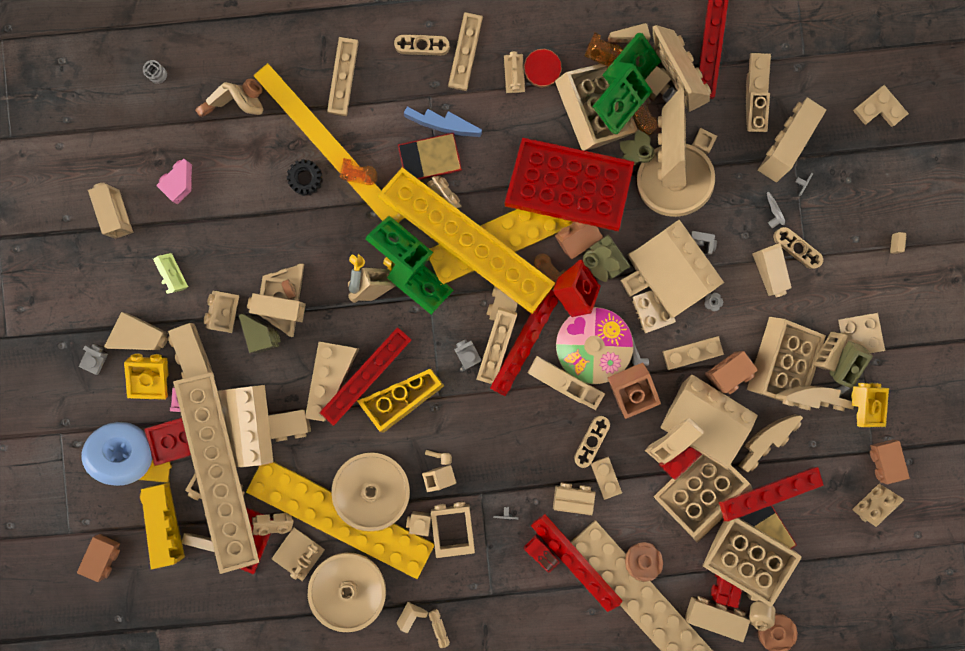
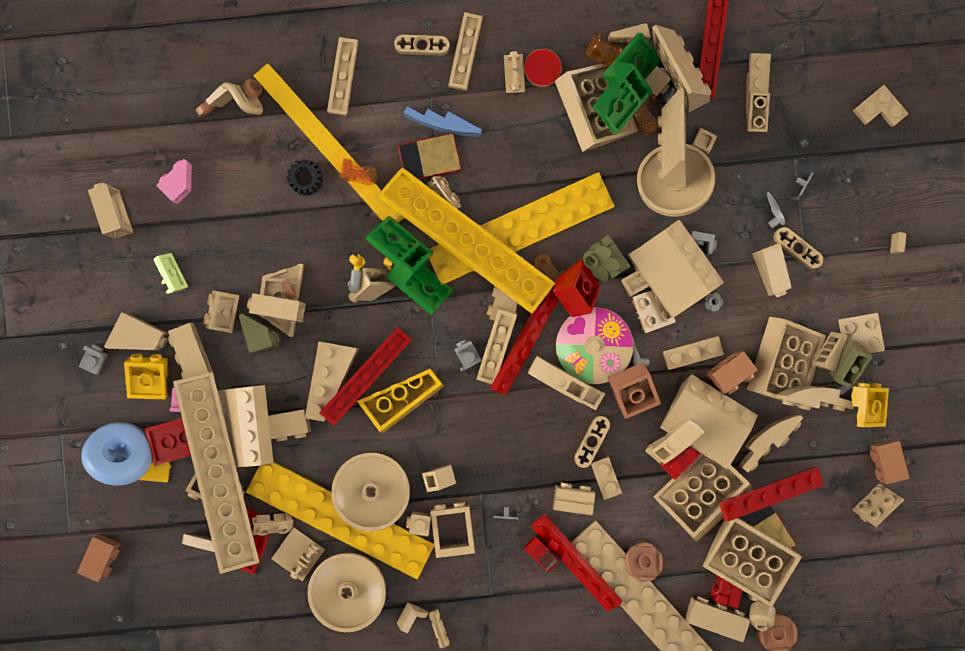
yellow wedge [140,482,185,569] -> none
light grey wheel [143,60,167,84] -> none
tan hand [425,450,452,465] -> none
red plate [505,138,634,231] -> none
nougat brick [555,222,603,259] -> none
olive plate [620,130,655,165] -> none
tan wedge [758,97,826,182] -> none

